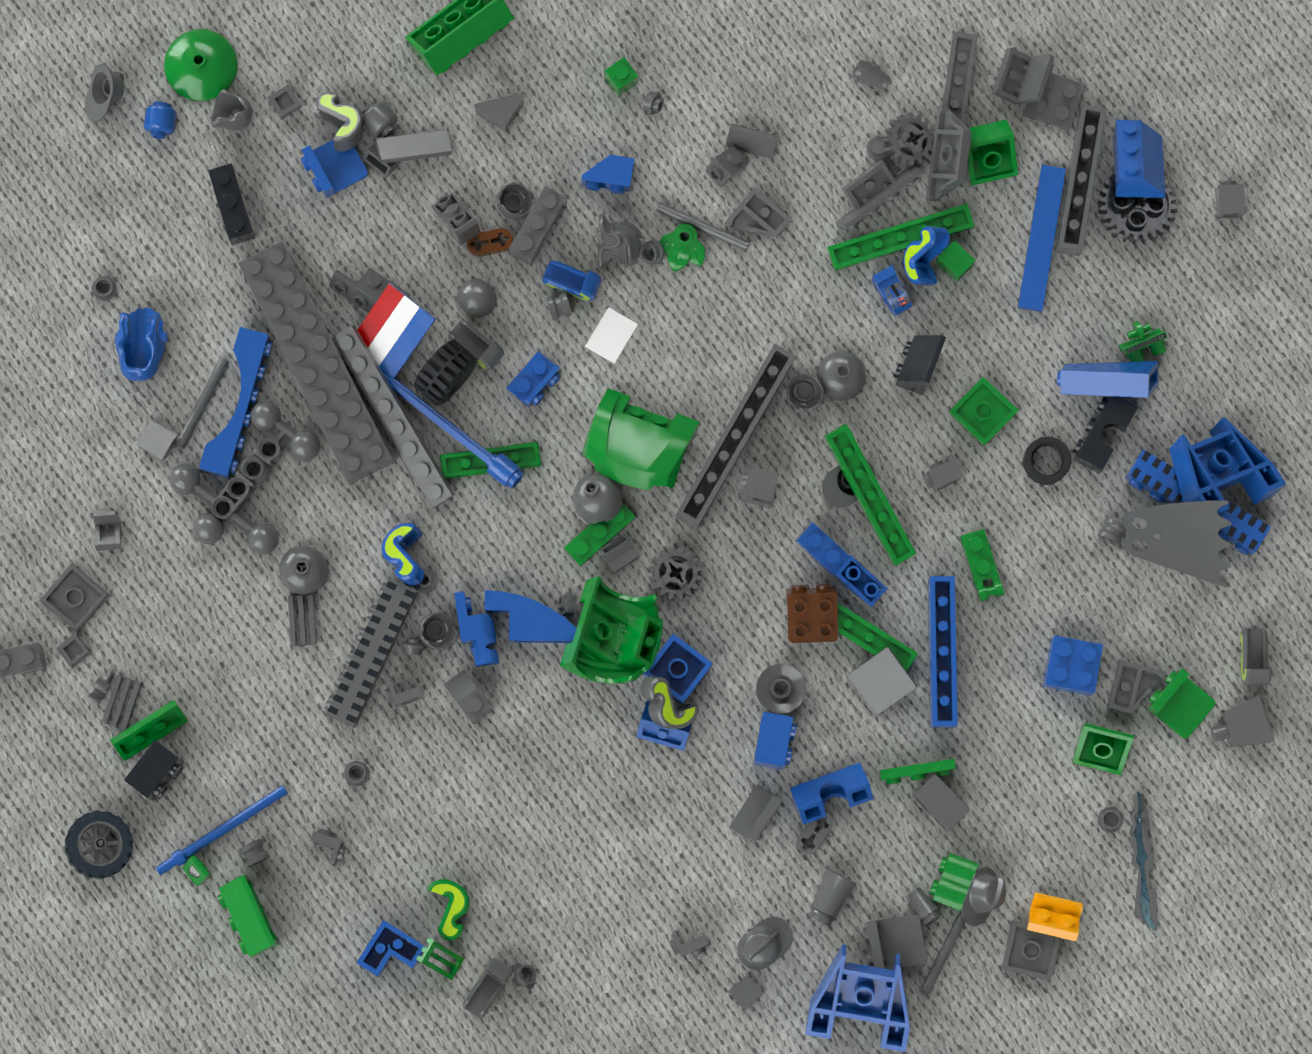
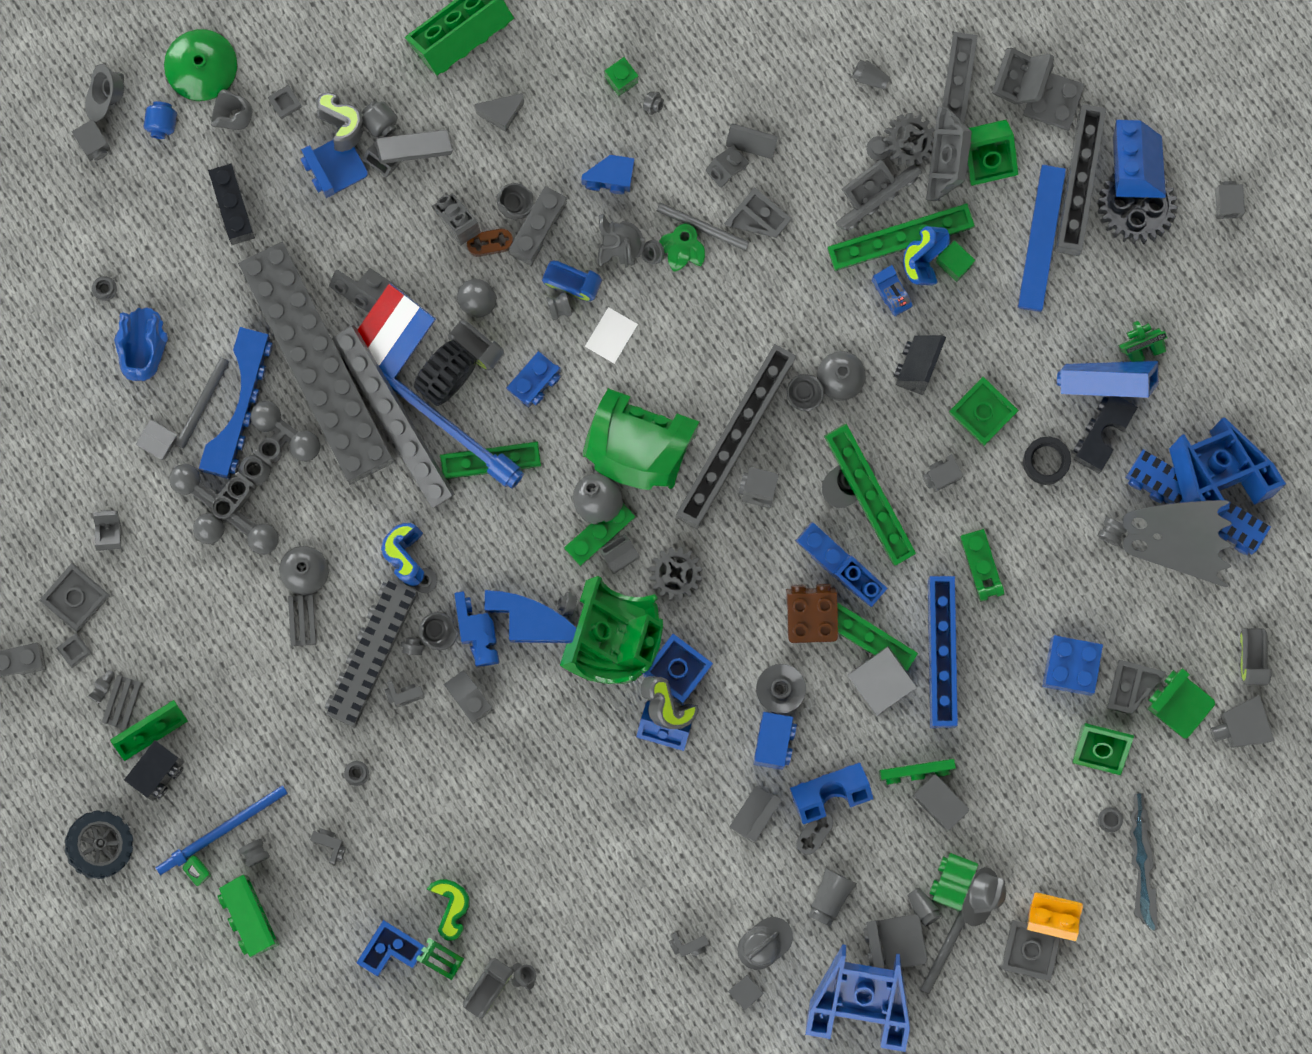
none -> dark grey brick [71,119,110,161]

